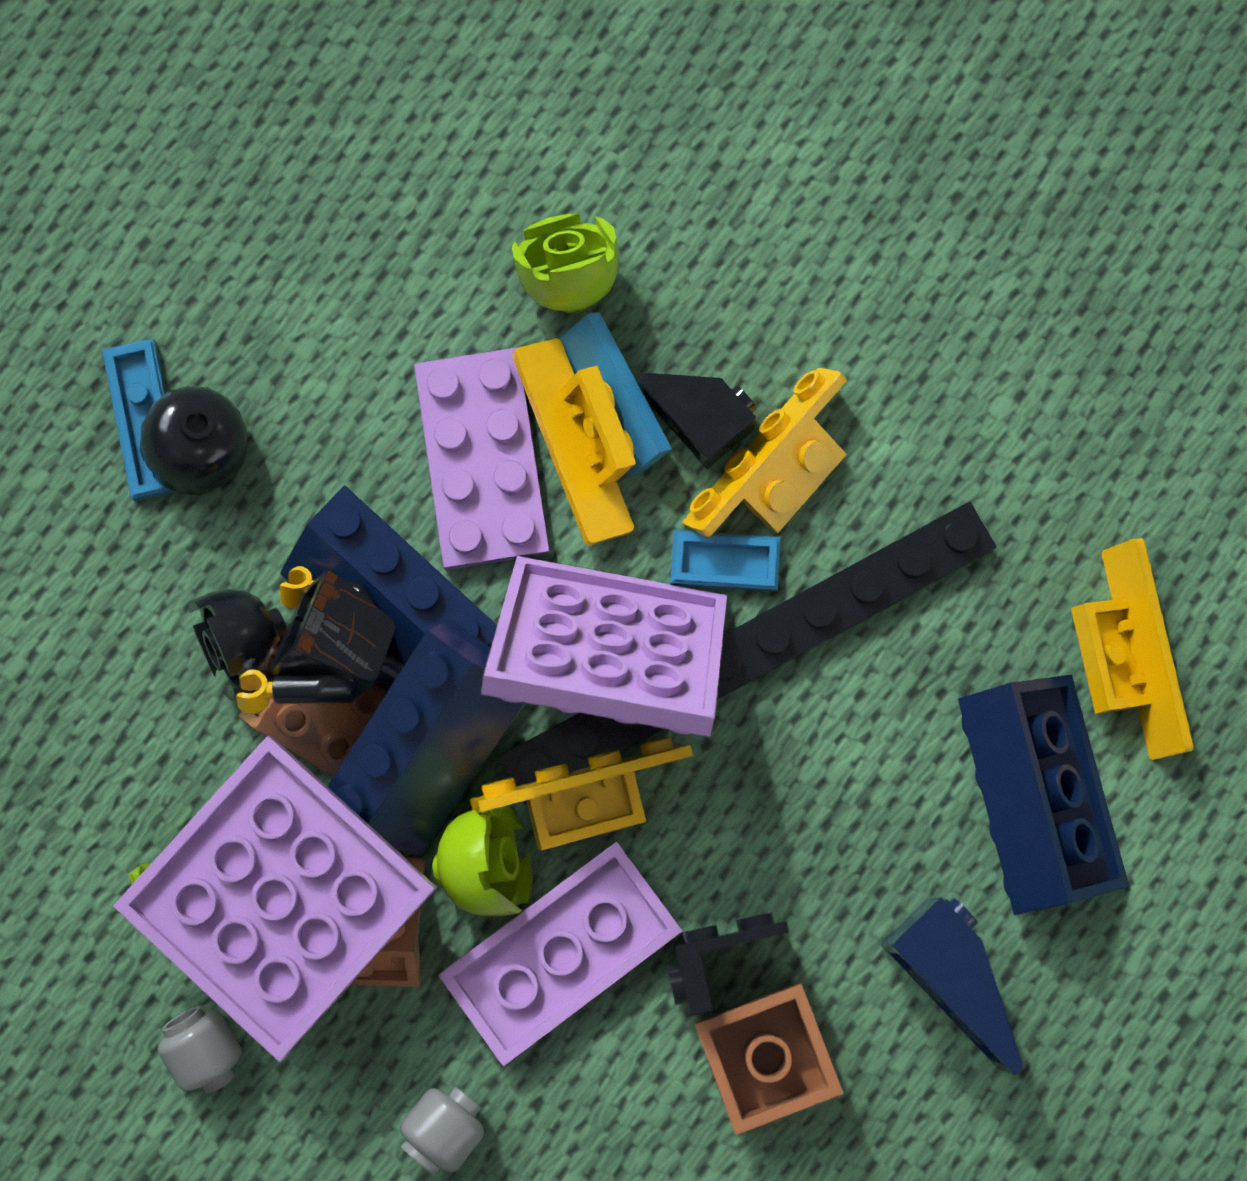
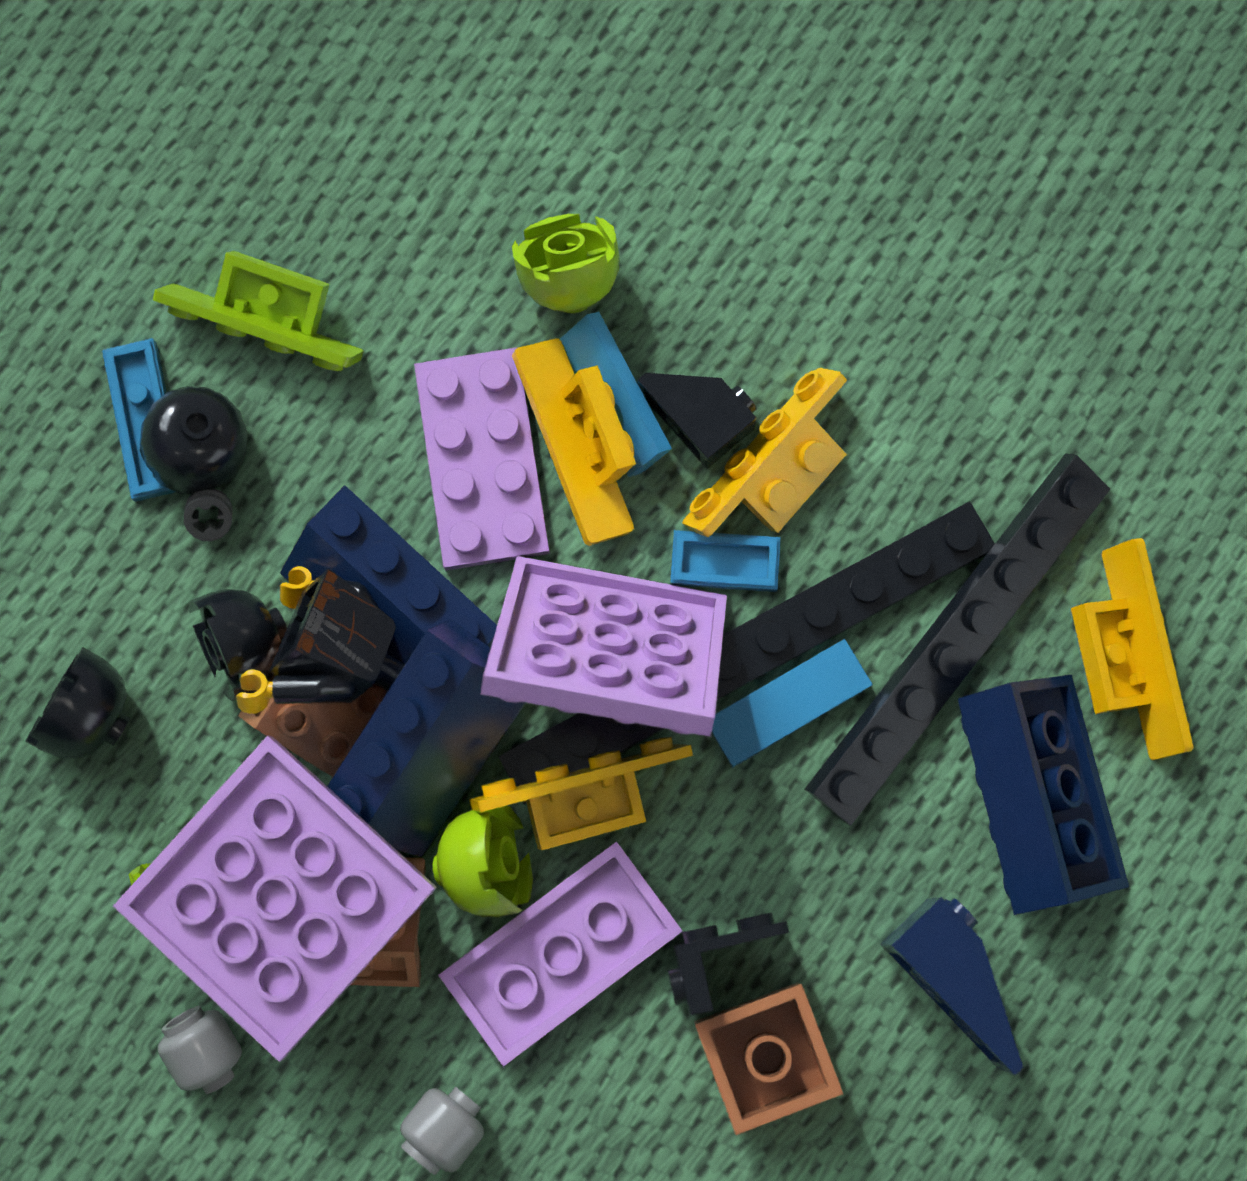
none -> black cylinder [25,647,130,759]
none -> lime bracket [153,250,364,371]
none -> dark grey bush [184,488,233,541]
none -> dark azure tile [711,639,873,768]
none -> black plate [805,453,1110,826]

